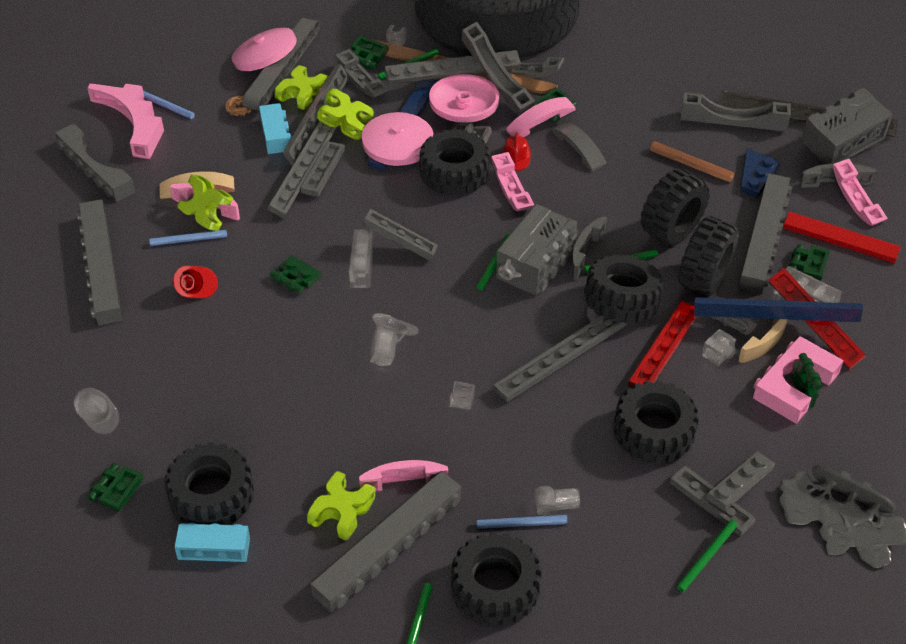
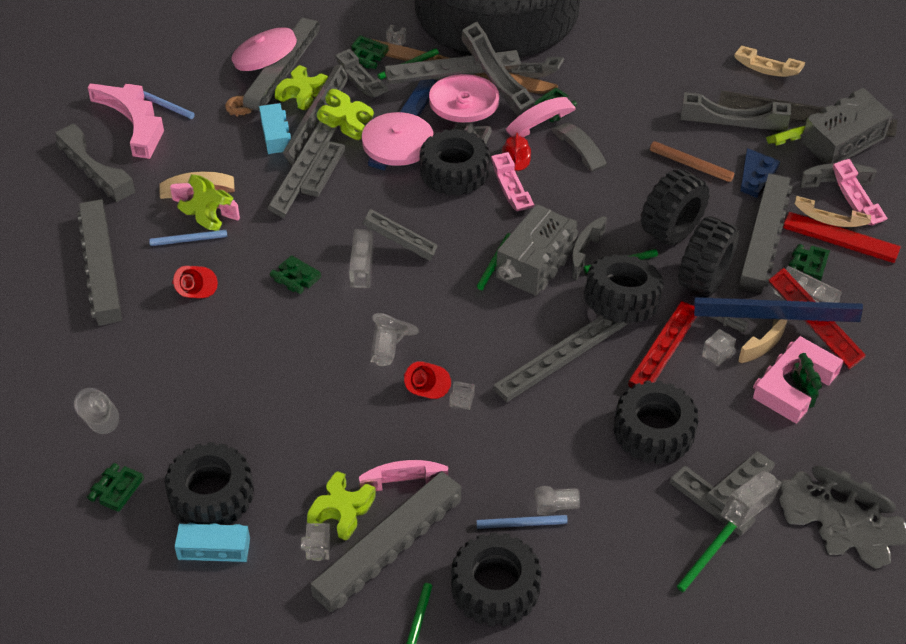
none -> clear brick [301,523,331,561]
none -> red piece [404,361,451,399]
none -> clear brick [721,470,782,528]
none -> tan slope [734,46,805,77]
none -> lime plate [766,126,805,146]
none -> tan slope [795,196,871,227]

